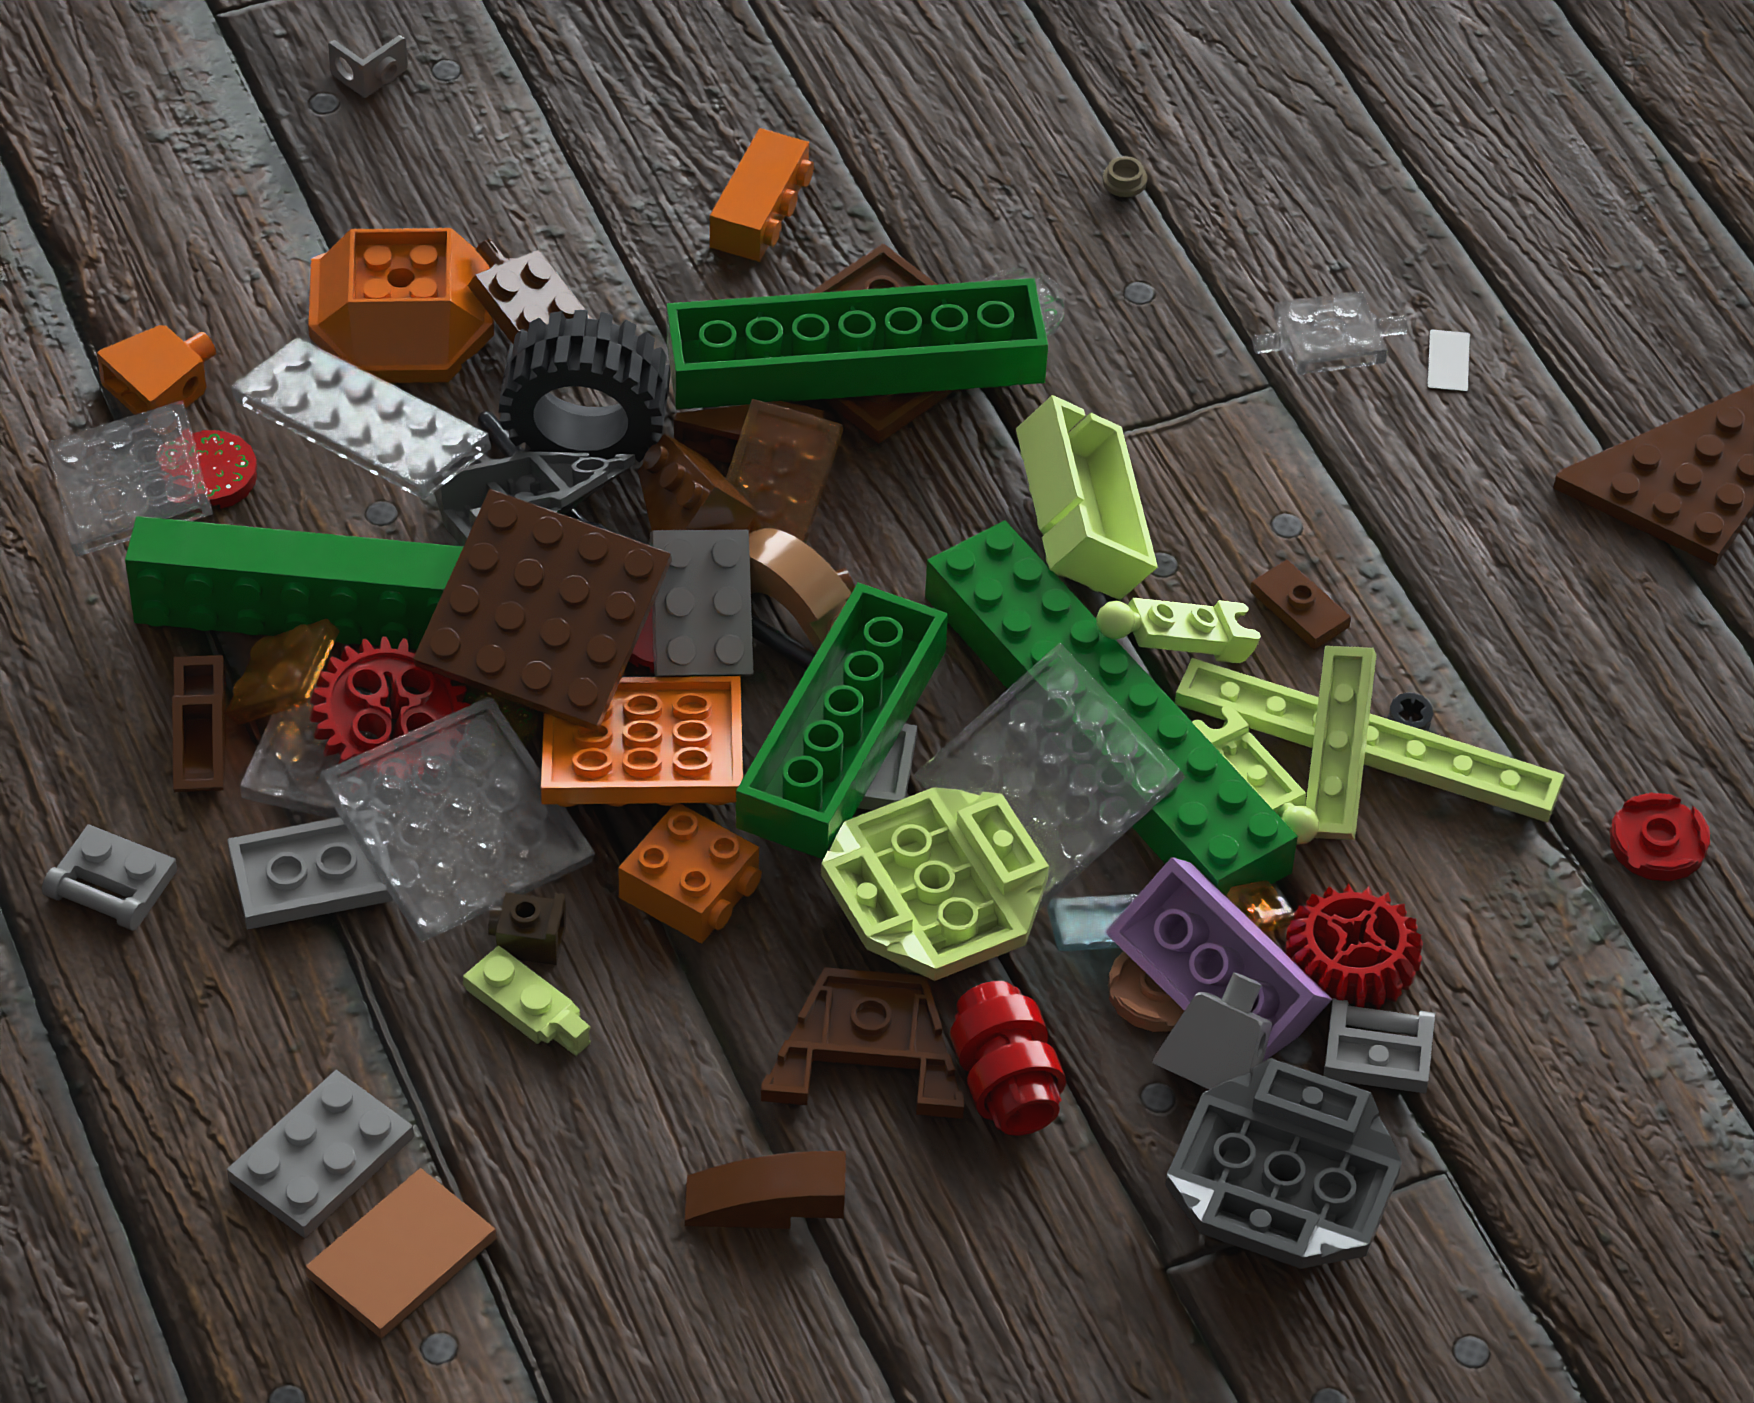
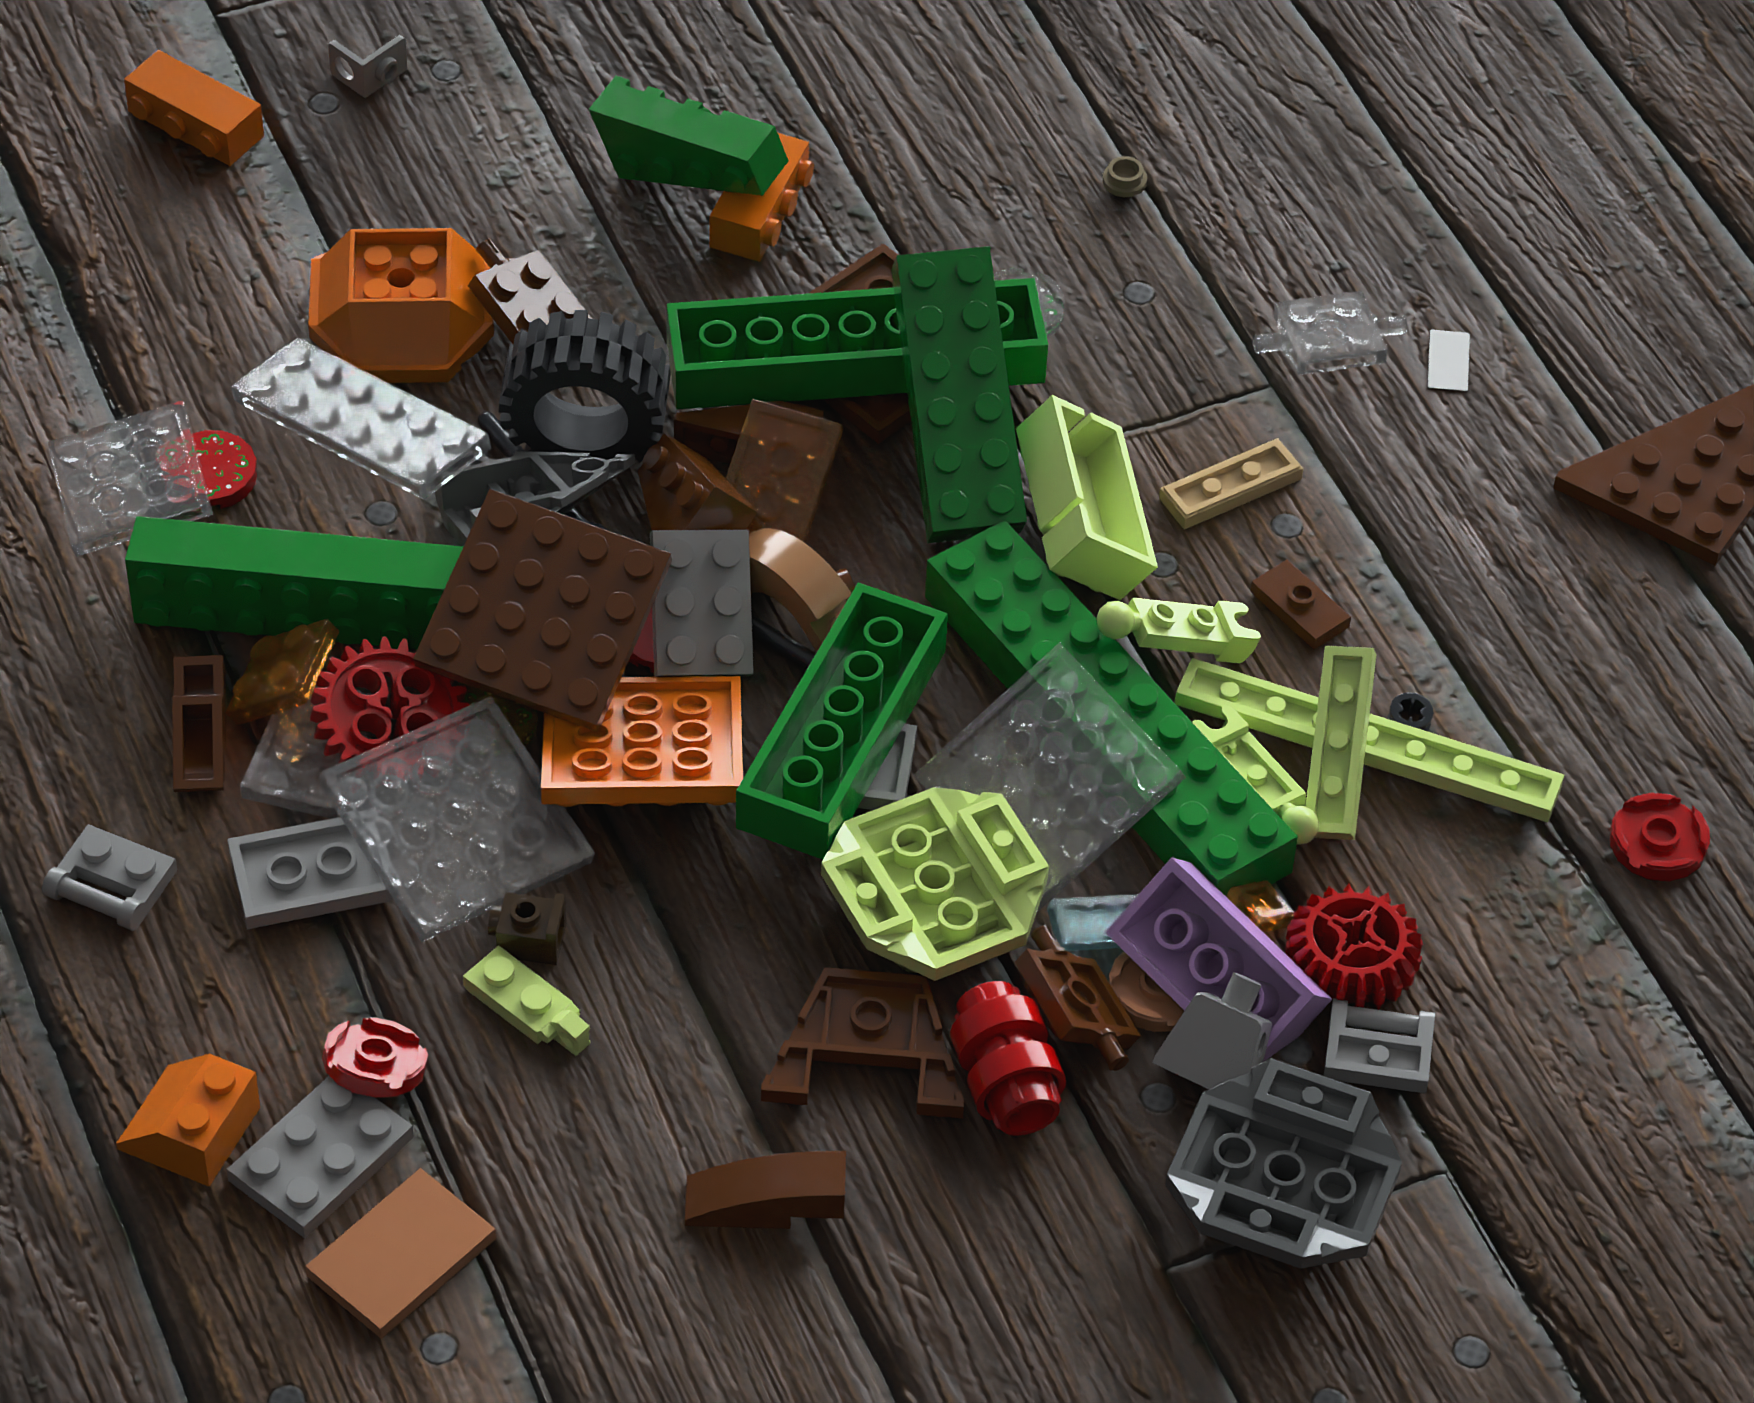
orange torso [97,325,216,433] -> none
orange brick [618,803,762,944] -> none
none -> orange slope [116,1053,260,1187]
none -> orange brick [124,49,264,166]
none -> red tile [322,1018,428,1097]
none -> green wedge [588,75,789,196]
none -> green brick [891,246,1027,544]
none -> reddish brown plate [1015,925,1141,1071]
none -> tan tile [1159,438,1303,530]

